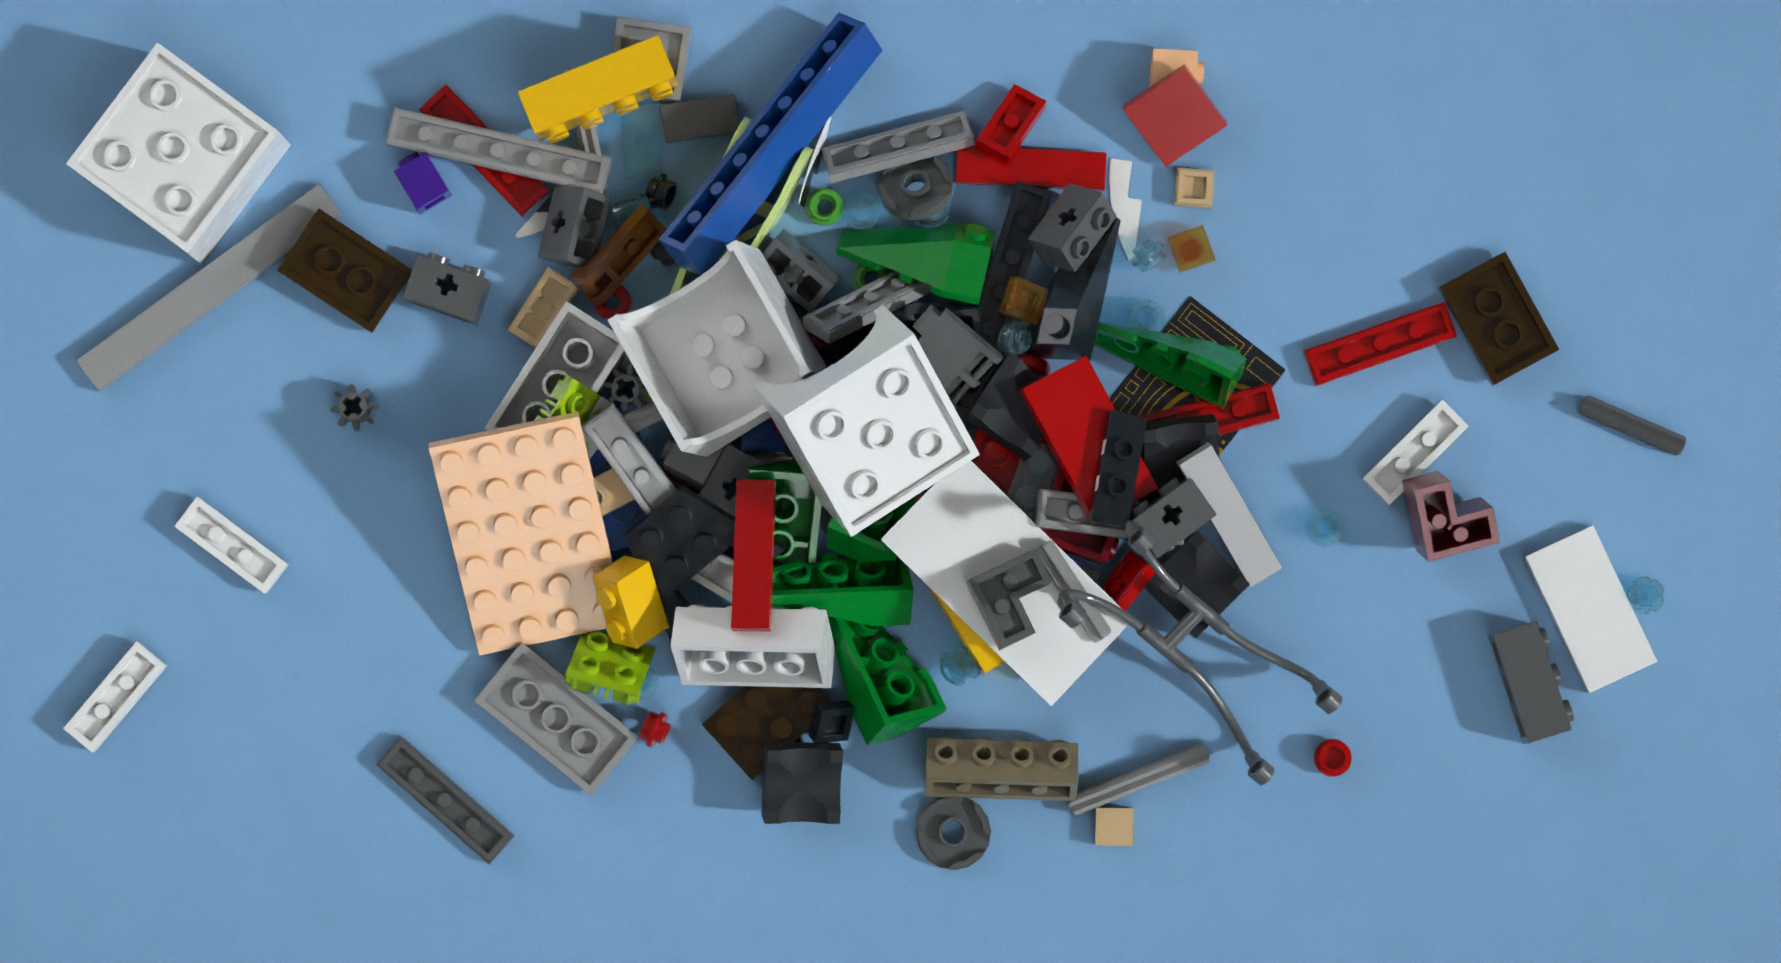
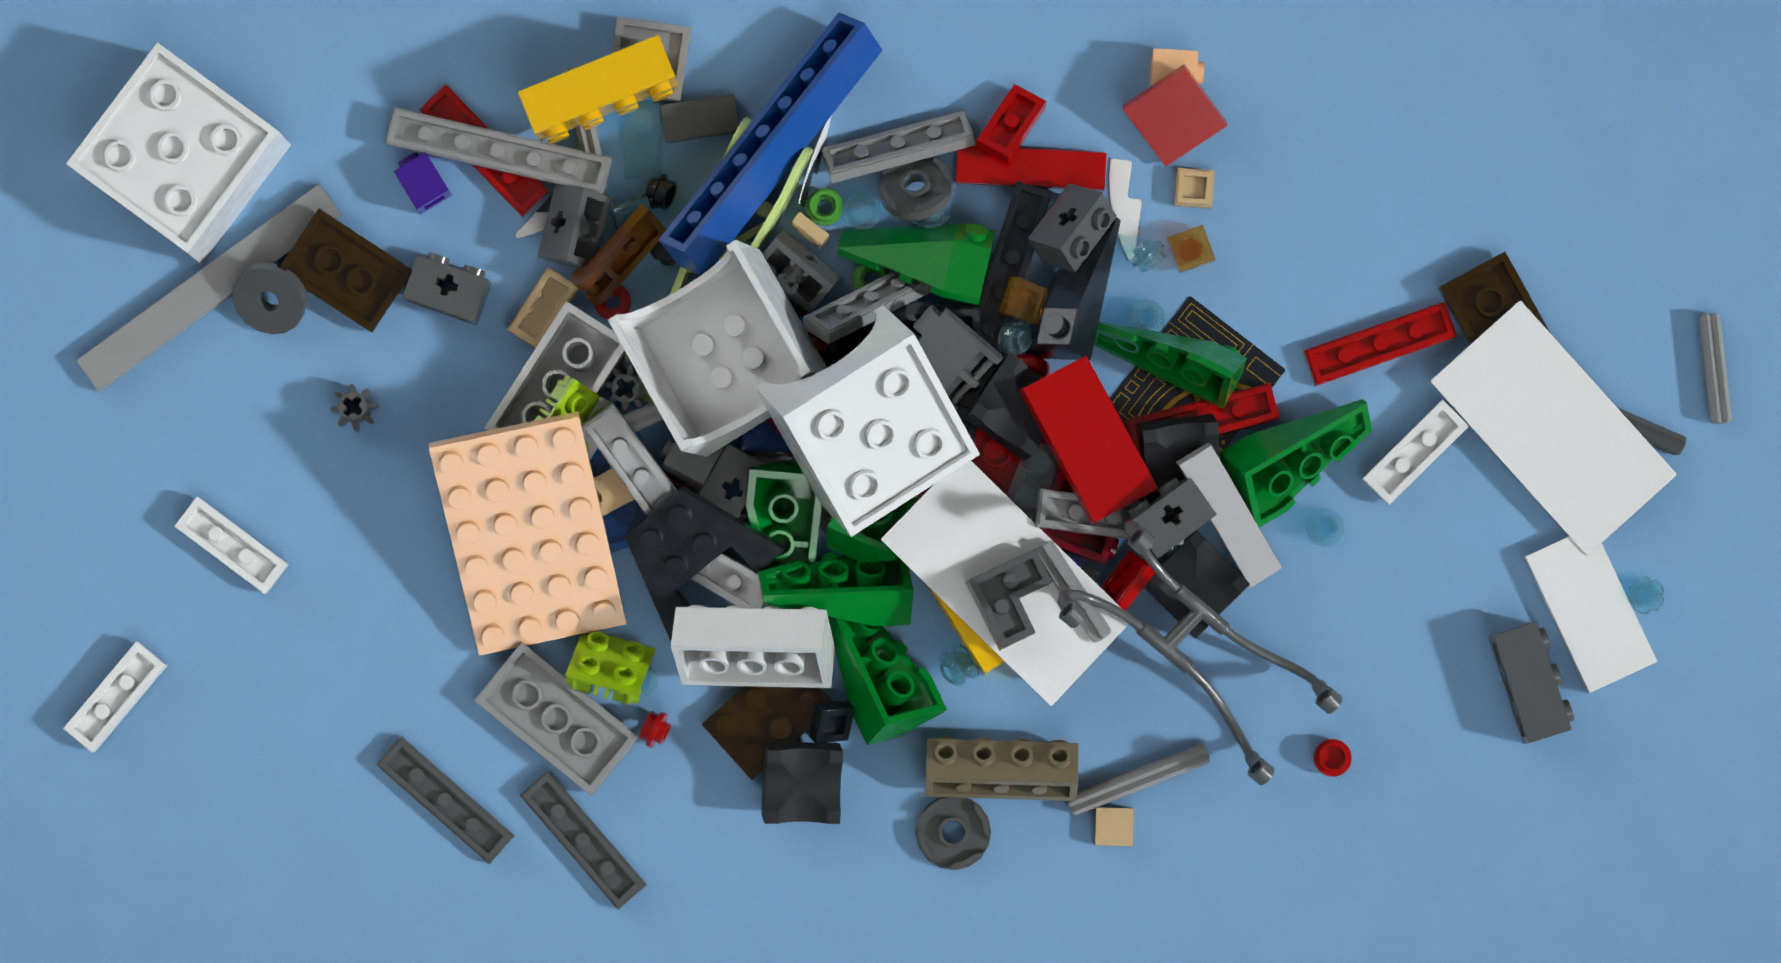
yellow brick [592,555,669,649] -> none
red tile [731,480,776,631] -> none
black plate [1088,410,1148,530] -> none
brick [1402,471,1500,562] -> none
none -> dark grey tile [232,262,308,335]
none -> dark grey tile [520,771,647,910]
none -> tan tile [792,212,830,249]
none -> green wedge [1219,399,1372,528]
none -> white sticker [1431,301,1677,555]
none -> light grey axle [1699,313,1732,424]

